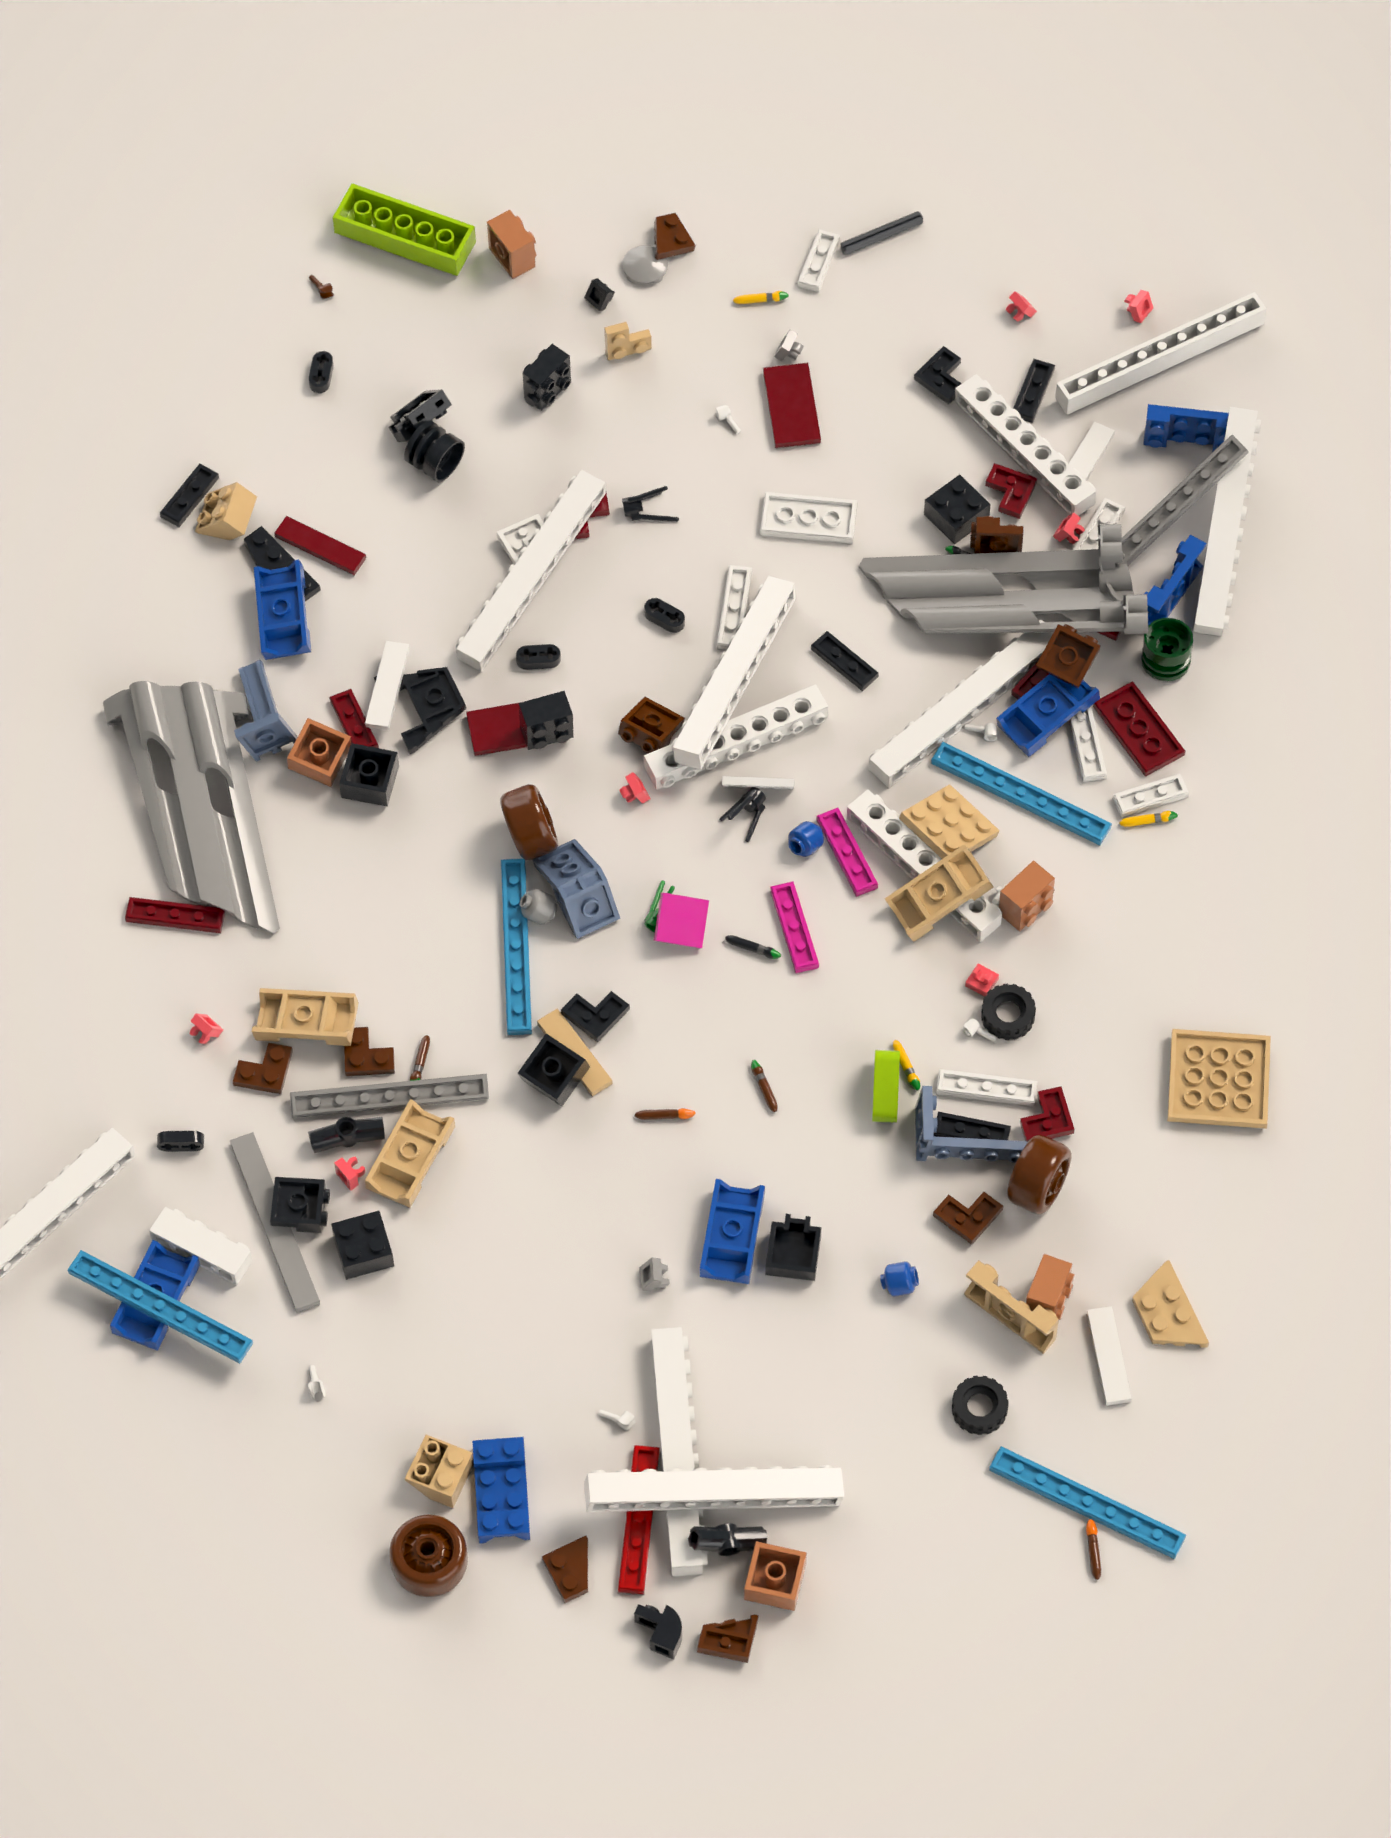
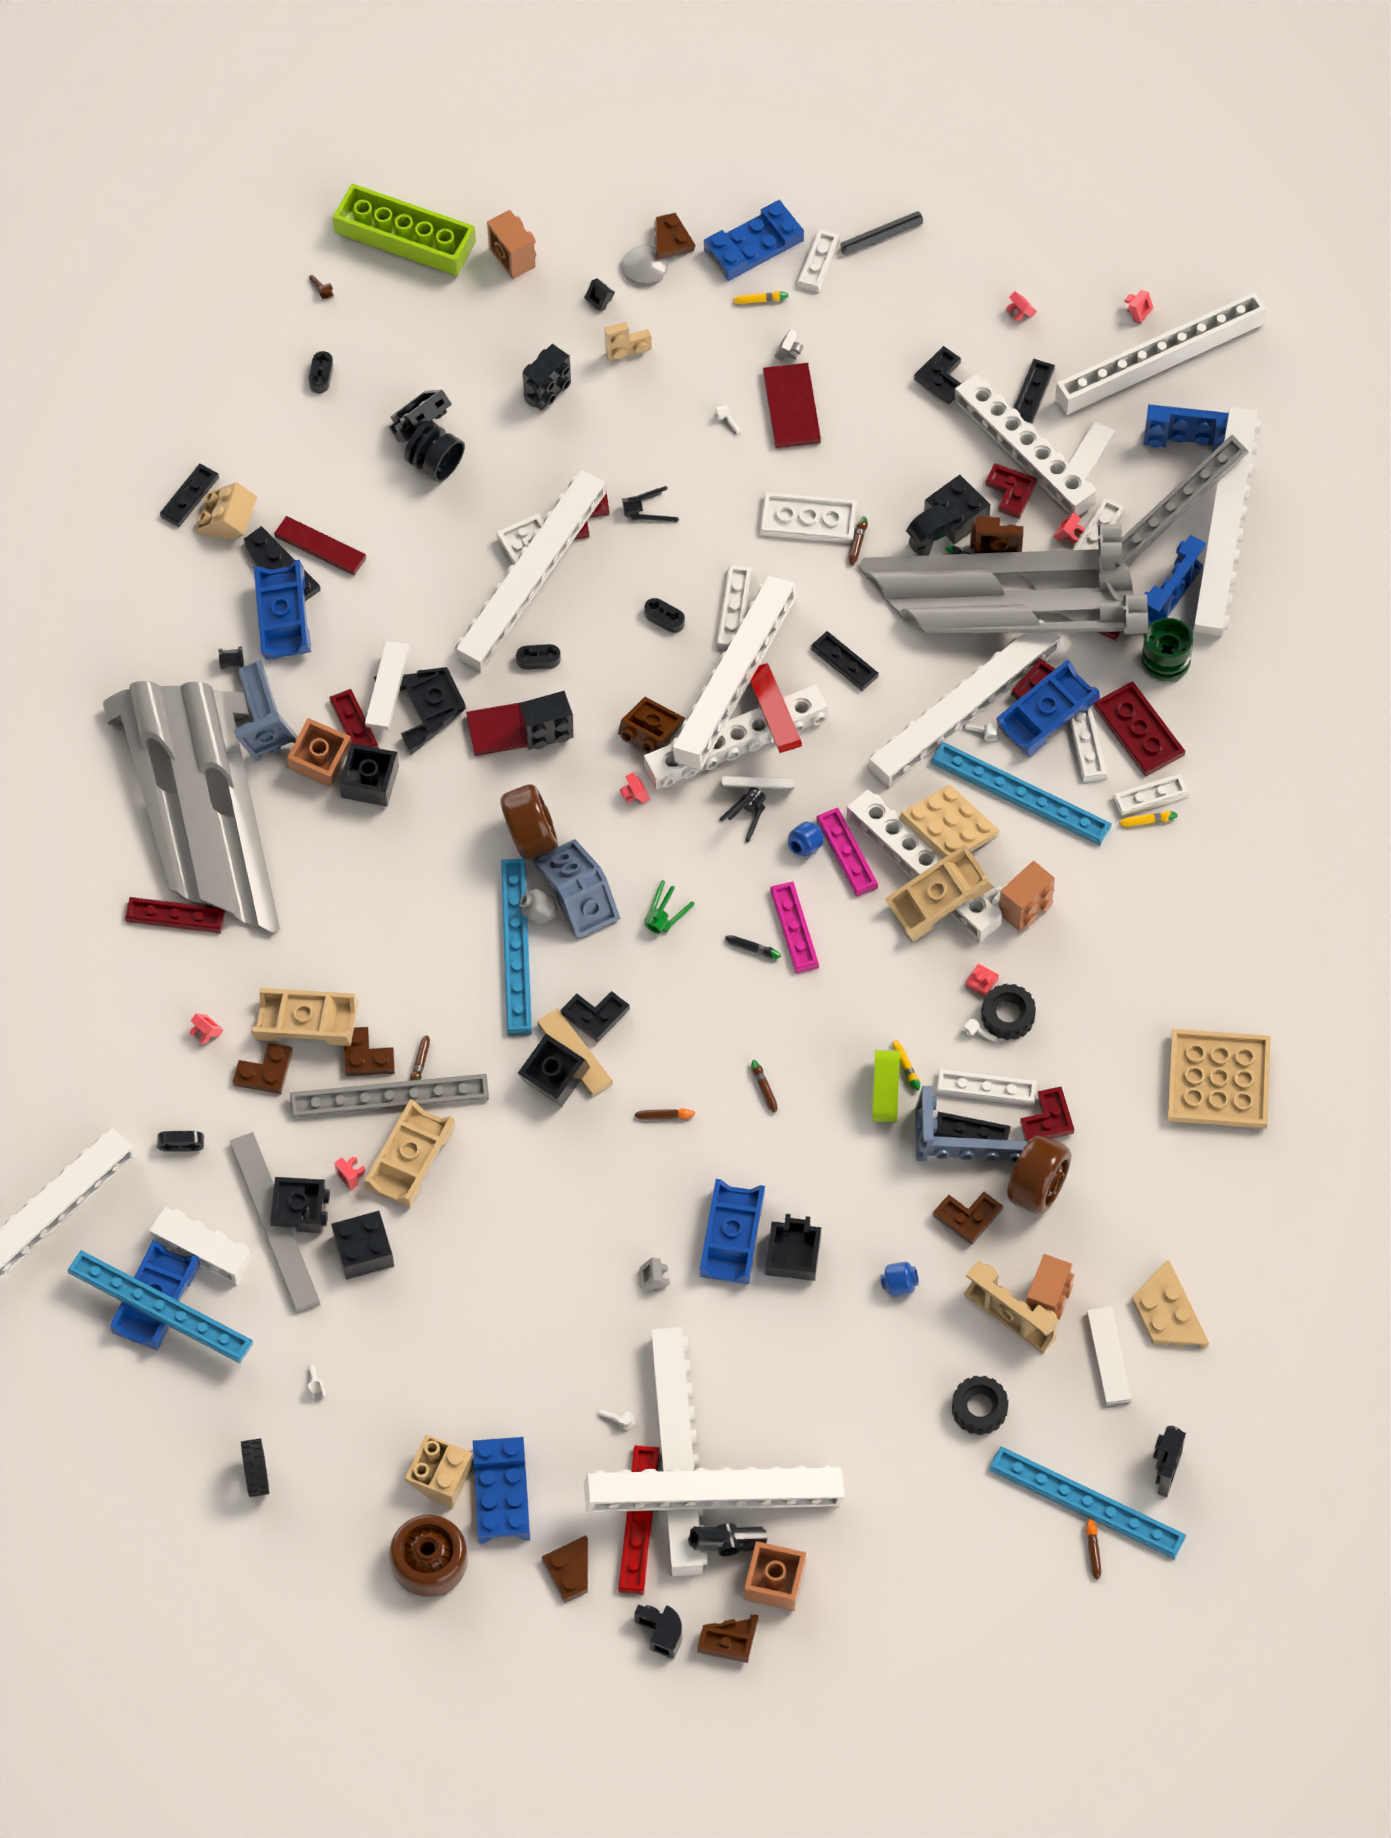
black piece [308,1117,385,1153] -> none
dark pink tile [654,893,709,948] -> none
reddish brown plate [1036,624,1101,688] -> none
none -> black bush [218,646,244,670]
none -> black tyre [241,1438,270,1497]
none -> blue piece [704,199,804,281]
none -> tile [750,663,802,753]
none -> reddish brown piece [849,516,868,565]
none -> black brick [906,504,954,556]
none -> black plate [1153,1426,1186,1497]

